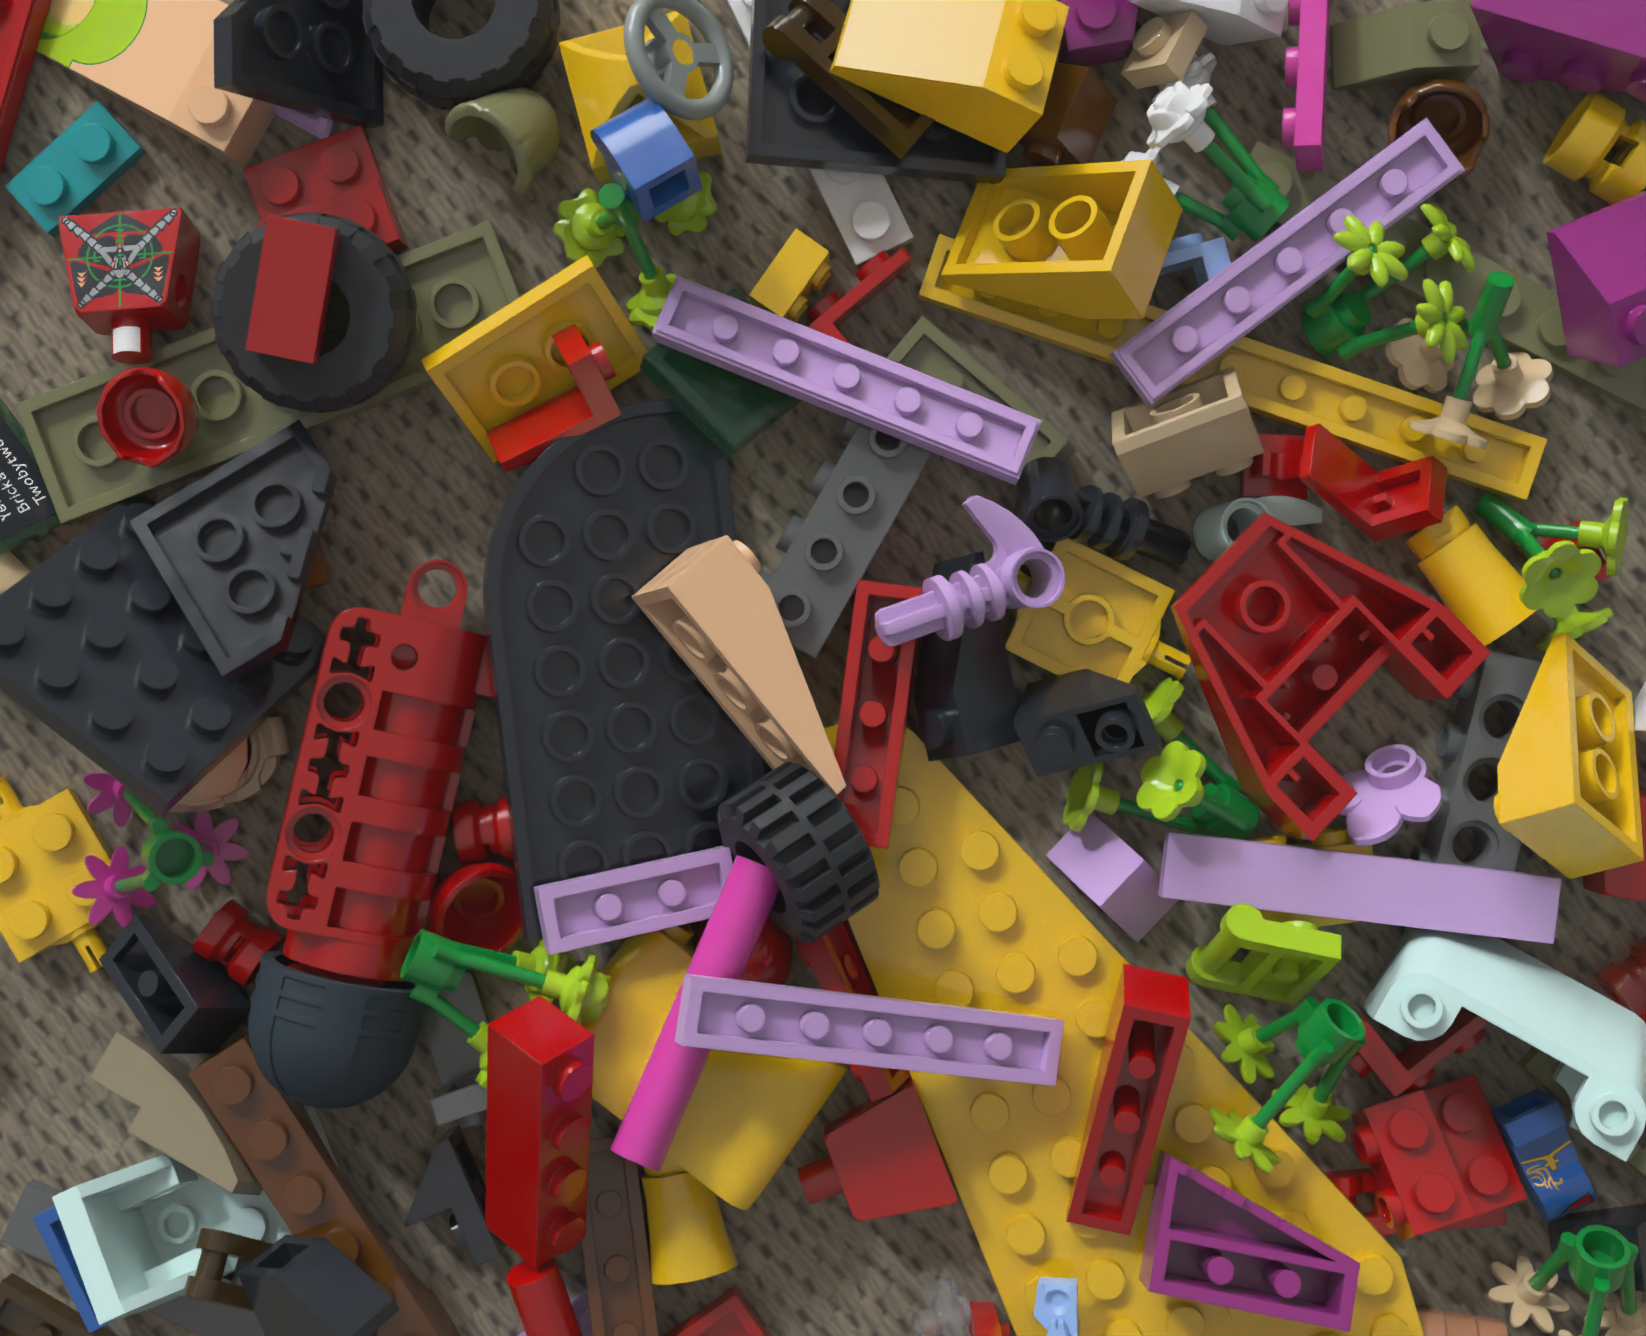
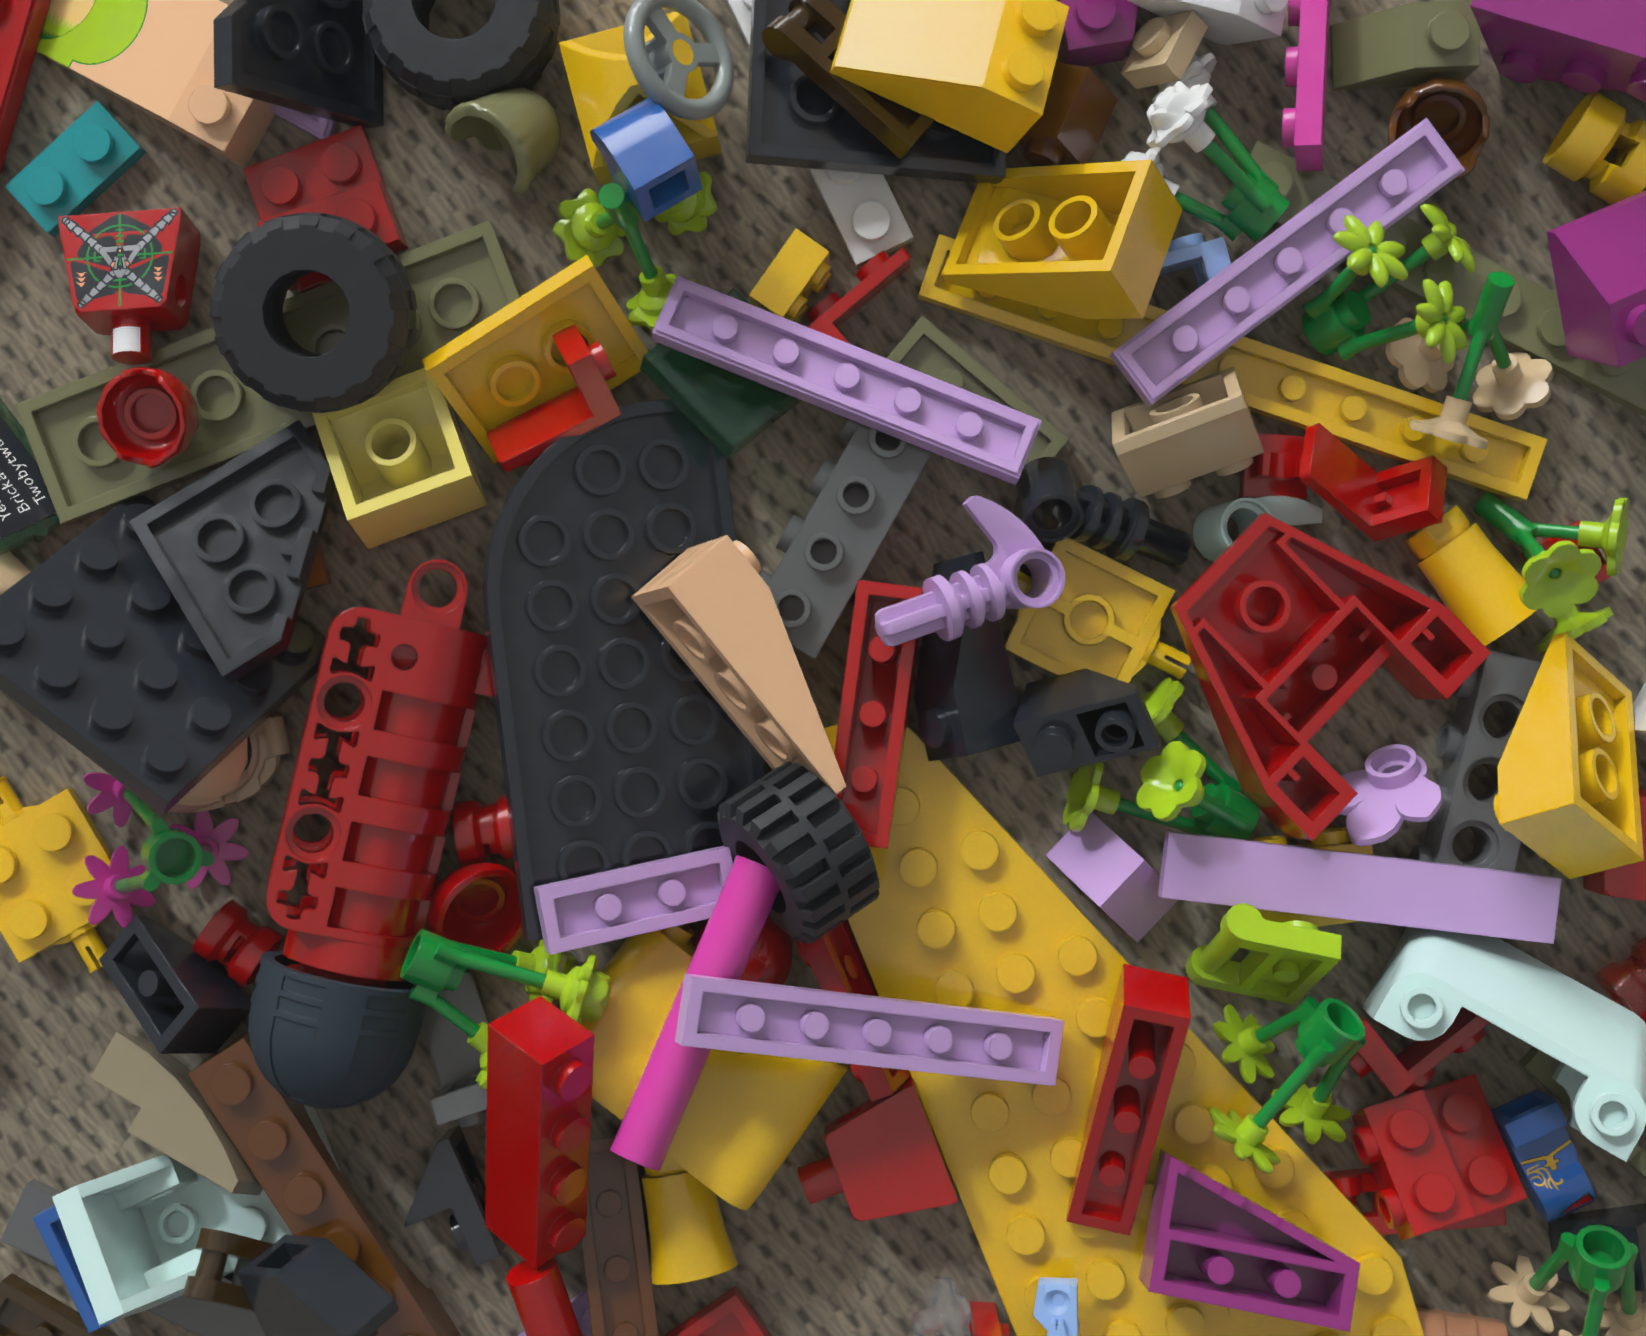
red tile [245,214,341,364] -> none
none -> light yellow slope [312,368,488,549]

